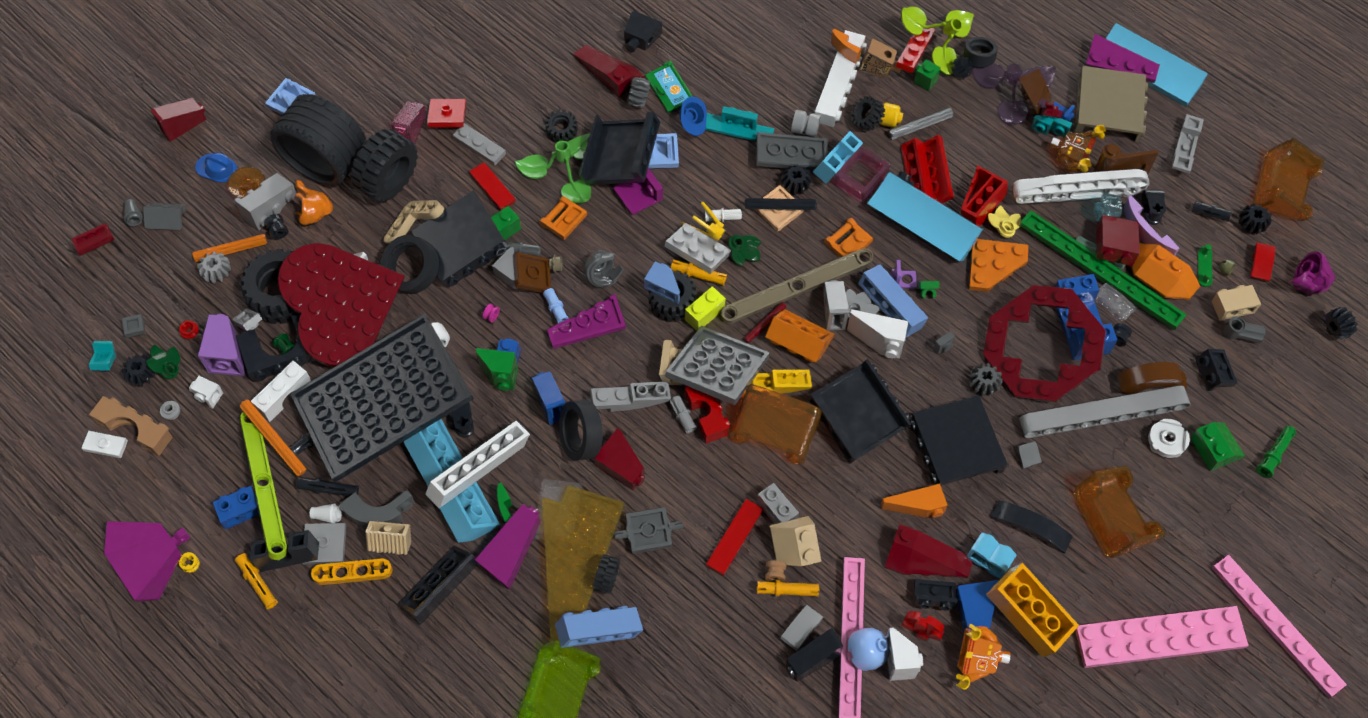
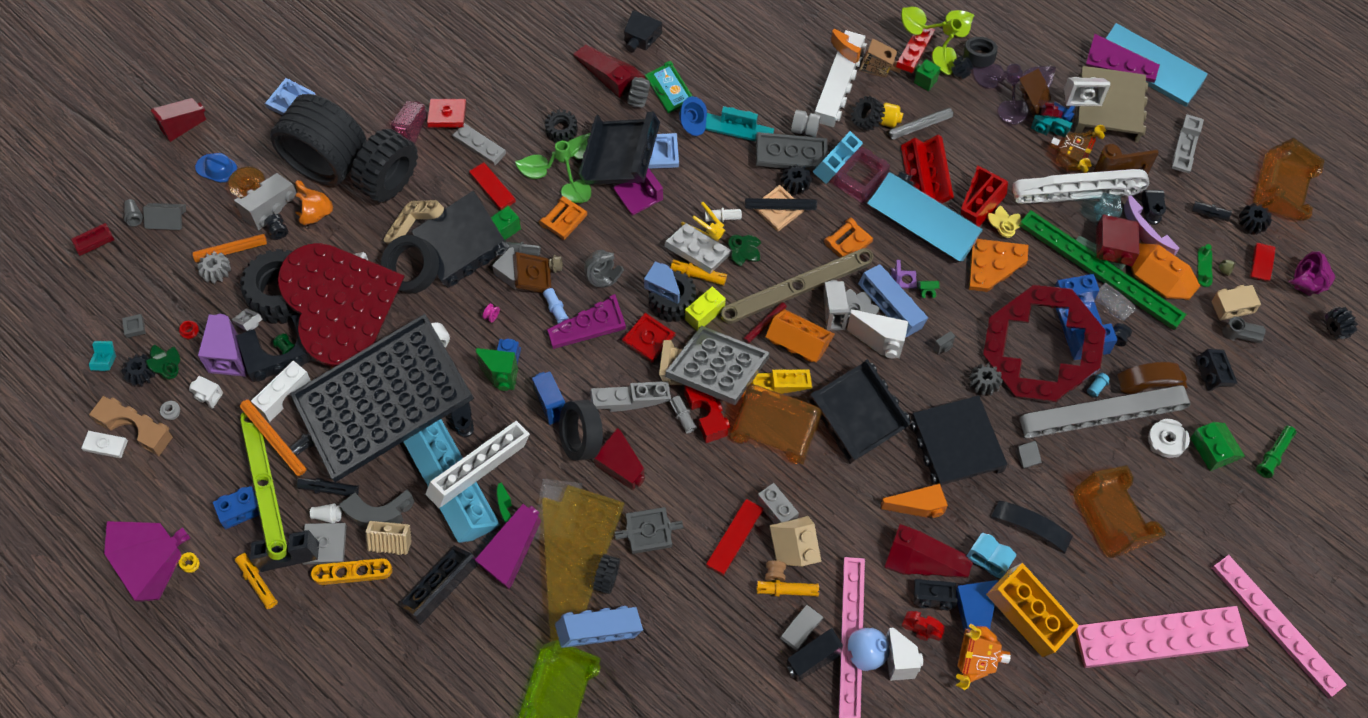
none -> red plate [622,313,675,363]
none -> white slope [1064,77,1110,106]
none -> medium azure pin [1087,373,1110,398]

